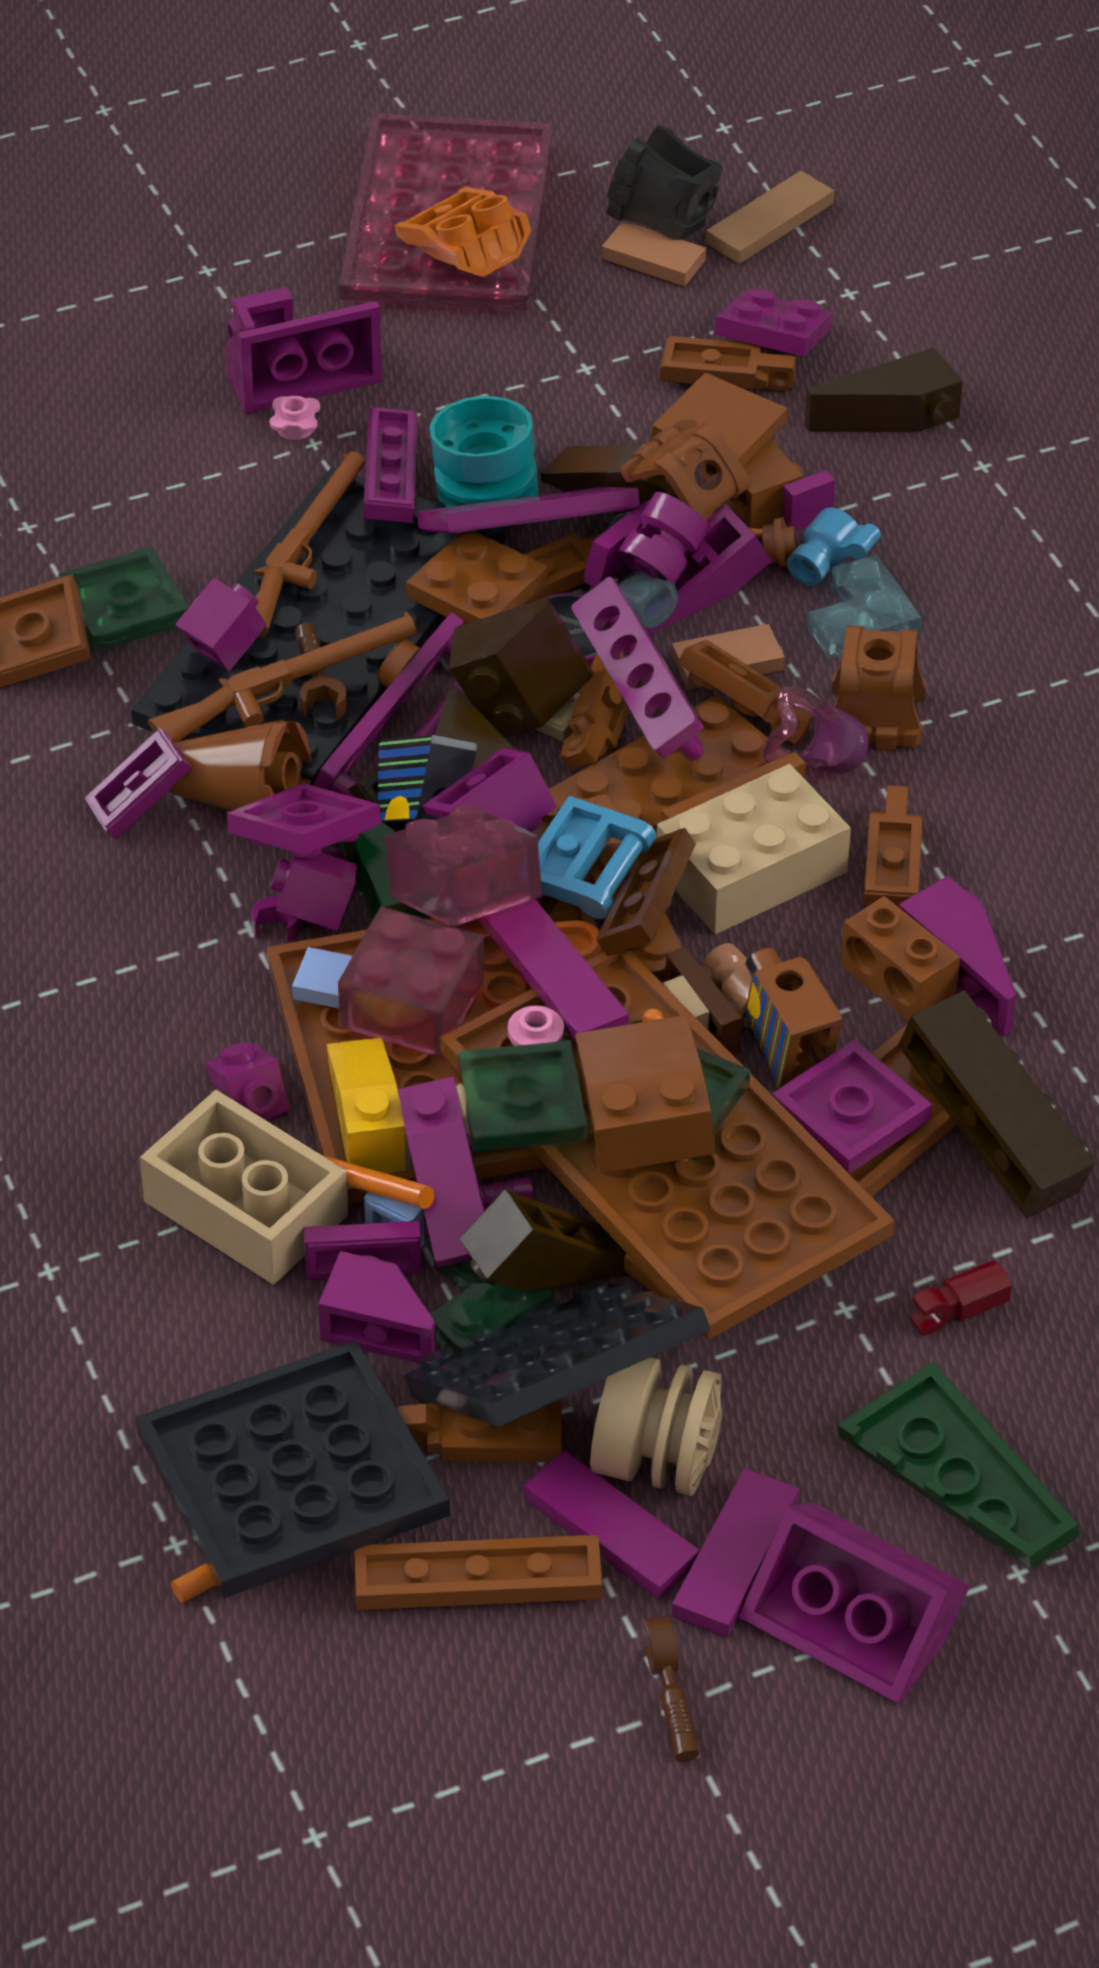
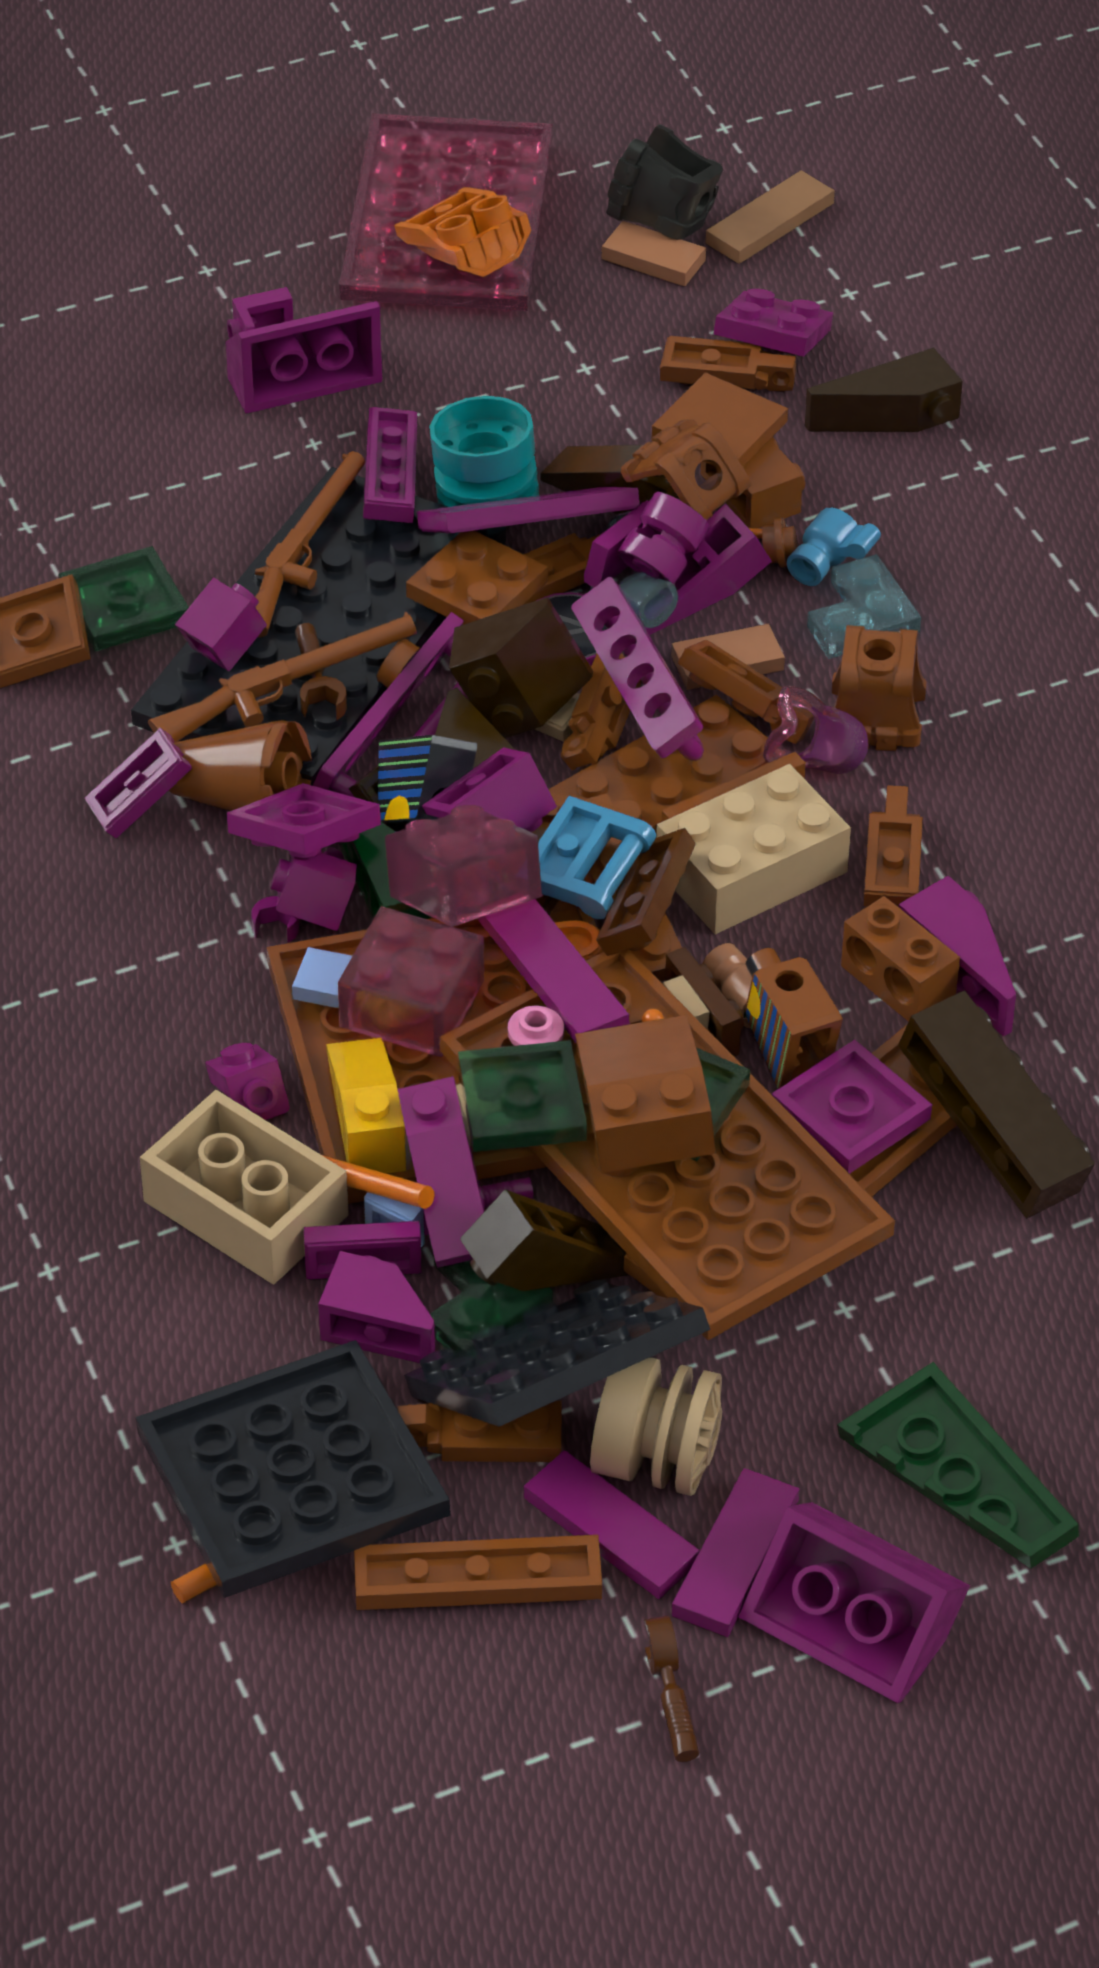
bright pink plate [269,396,320,440] -> none
magenta tile [782,470,835,531] -> none
dark red bar [910,1260,1012,1336] -> none

